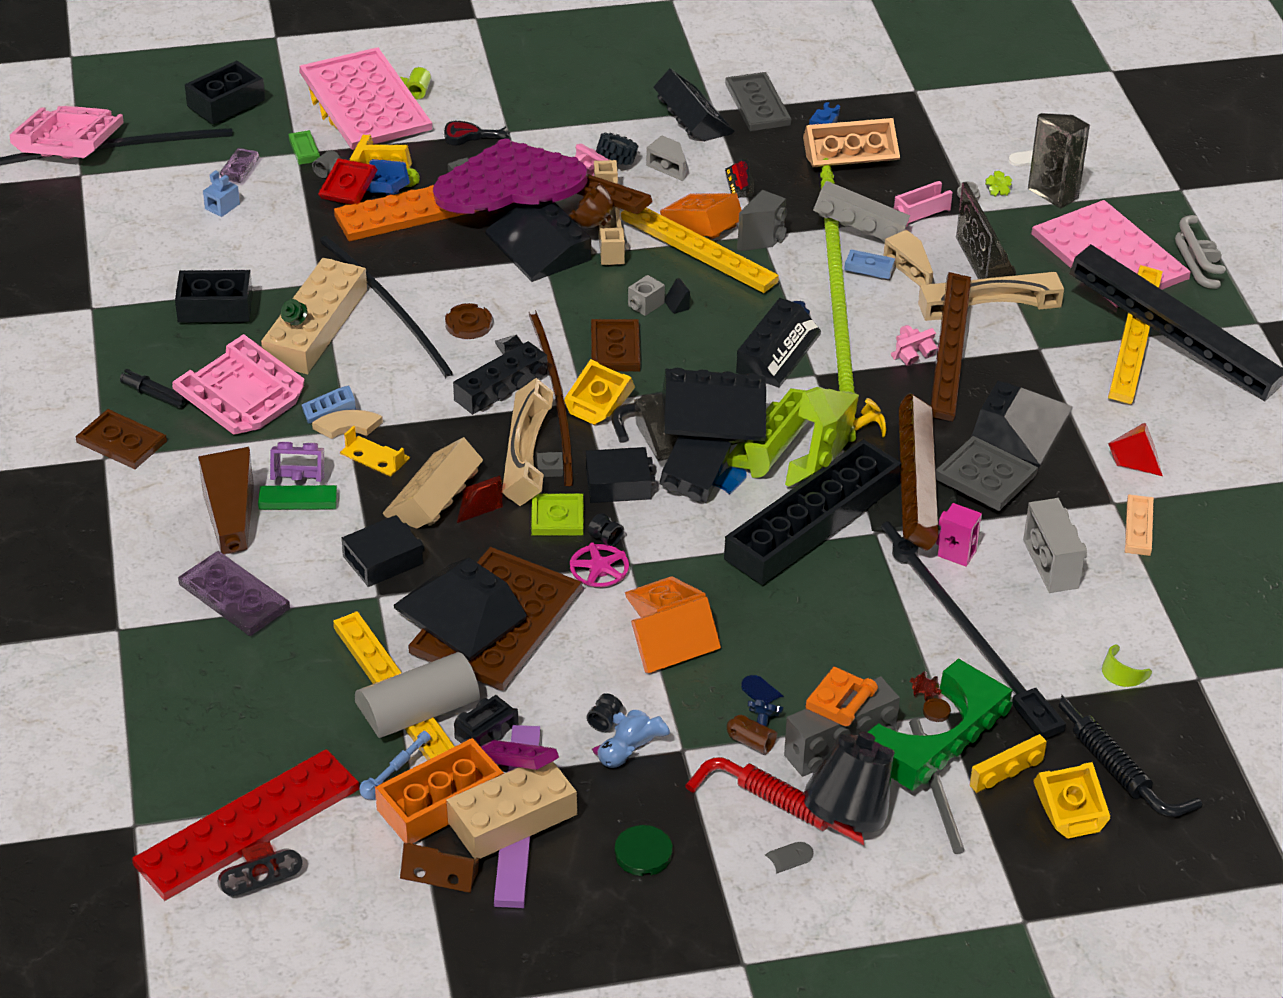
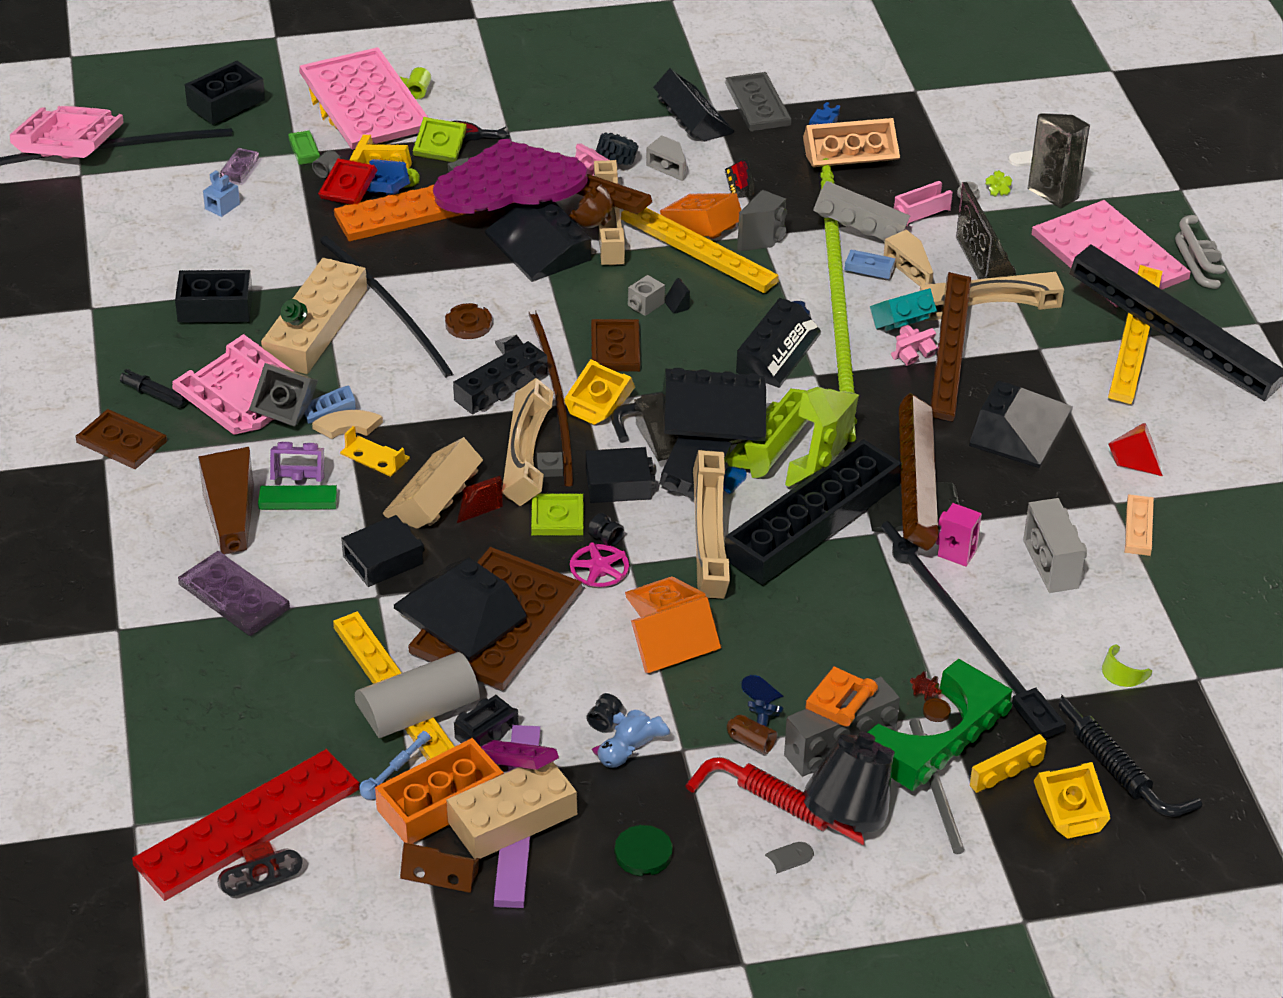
yellow plant [853,398,886,437] -> none
dark grey plate [935,436,1038,511] -> none
none -> dark grey slope [249,363,318,426]
none -> lime tile [413,117,467,162]
none -> tan arch [693,450,730,599]
none -> teal brick [870,288,937,331]

